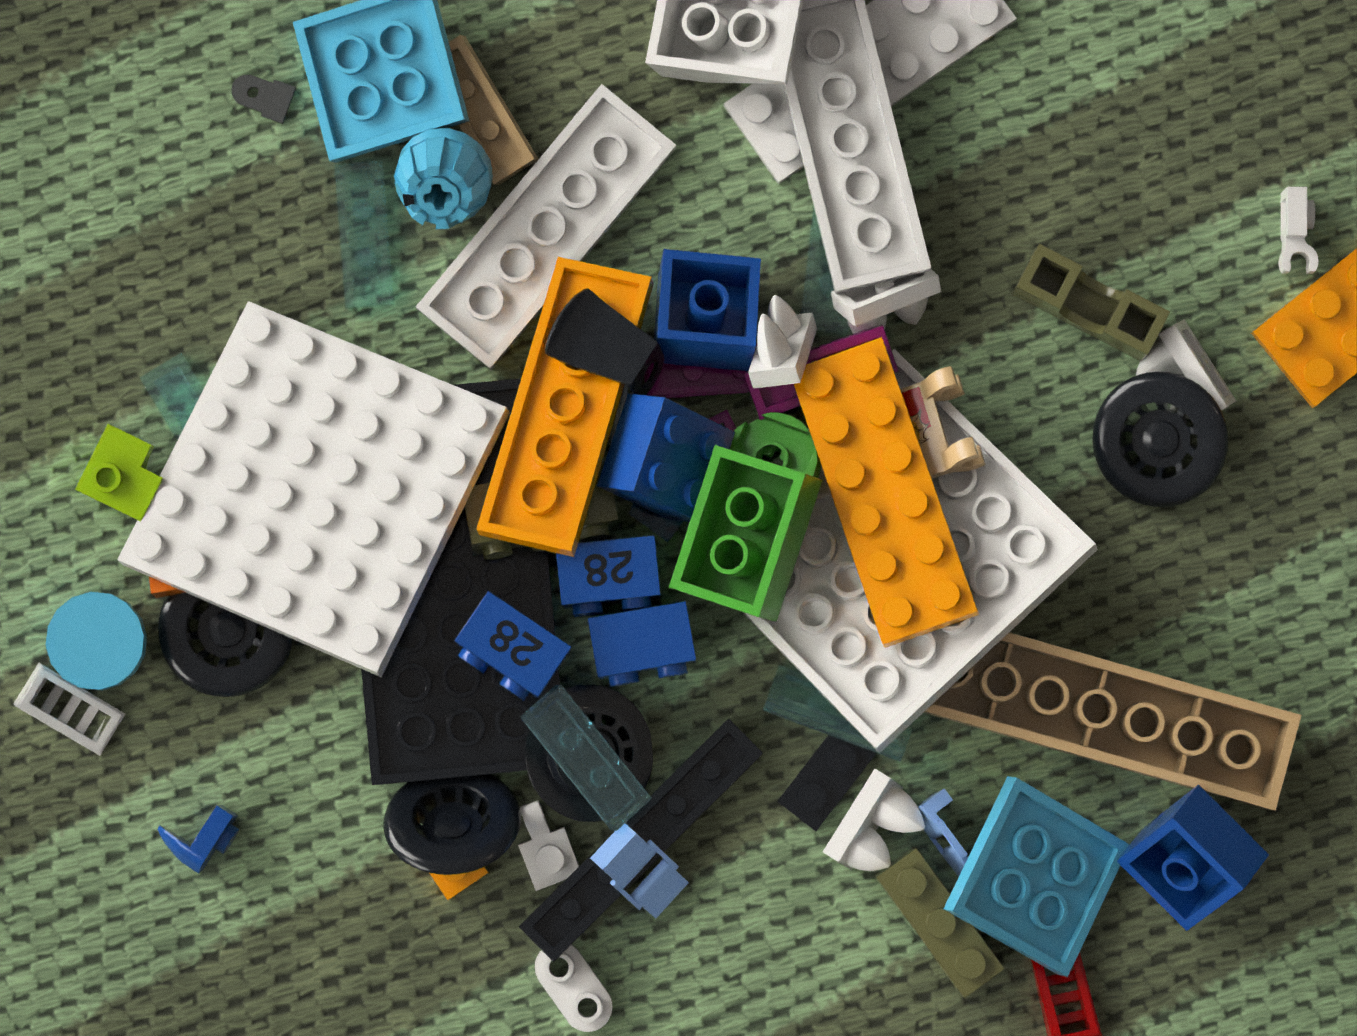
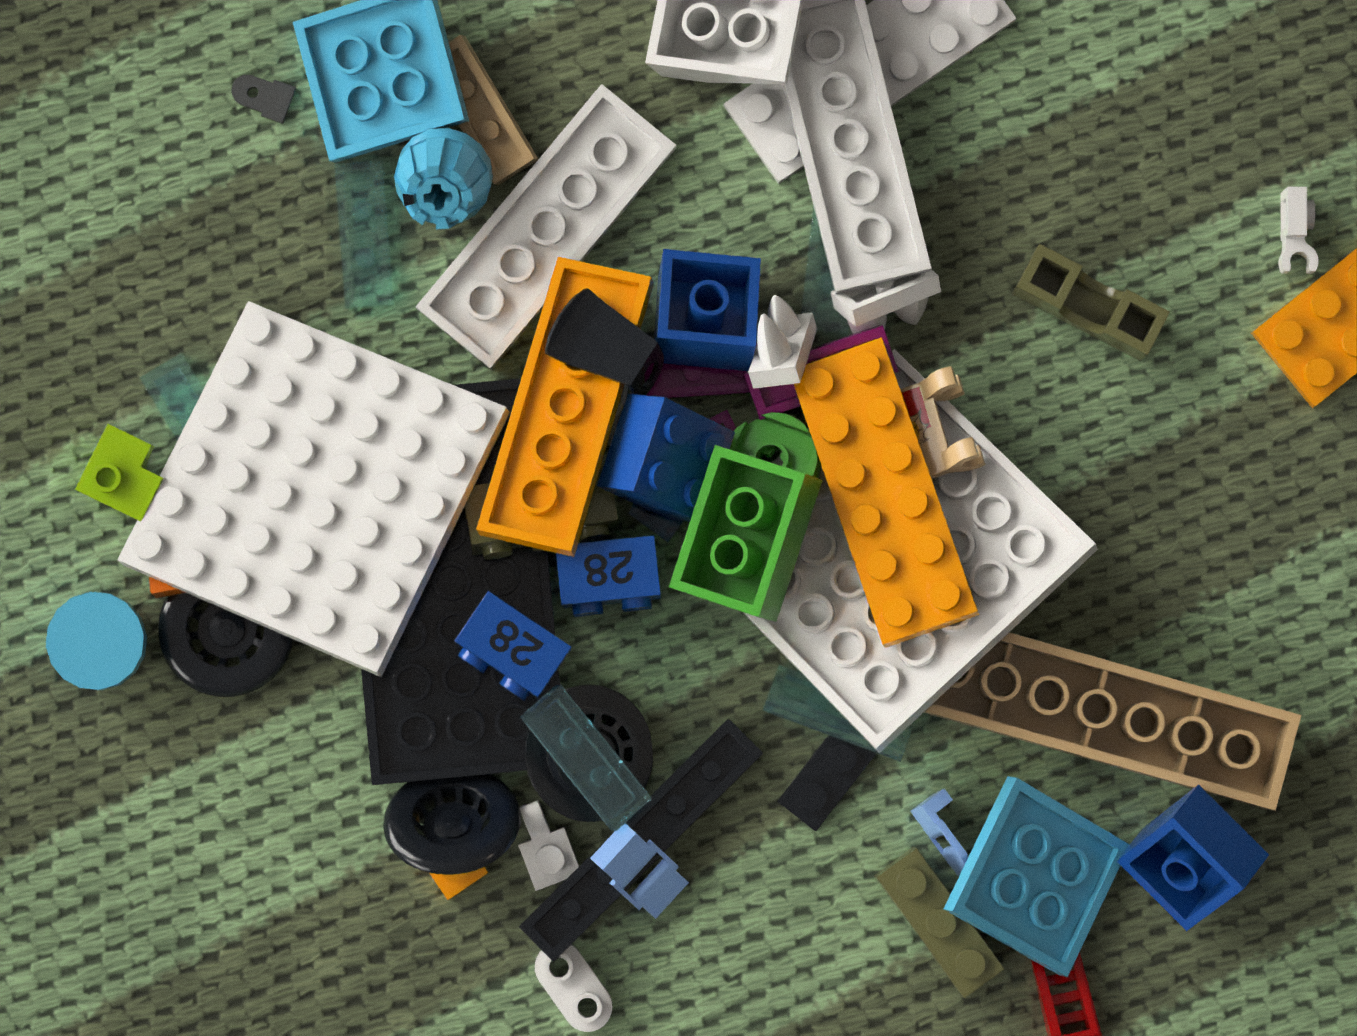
white slope [14,662,125,756] -> none
blue plate [157,805,239,873] -> none
blue brick [588,601,696,687] -> none
white tile [823,769,925,871] -> none
black wheel [1092,372,1228,507] -> none
white tile [1136,319,1236,419] -> none

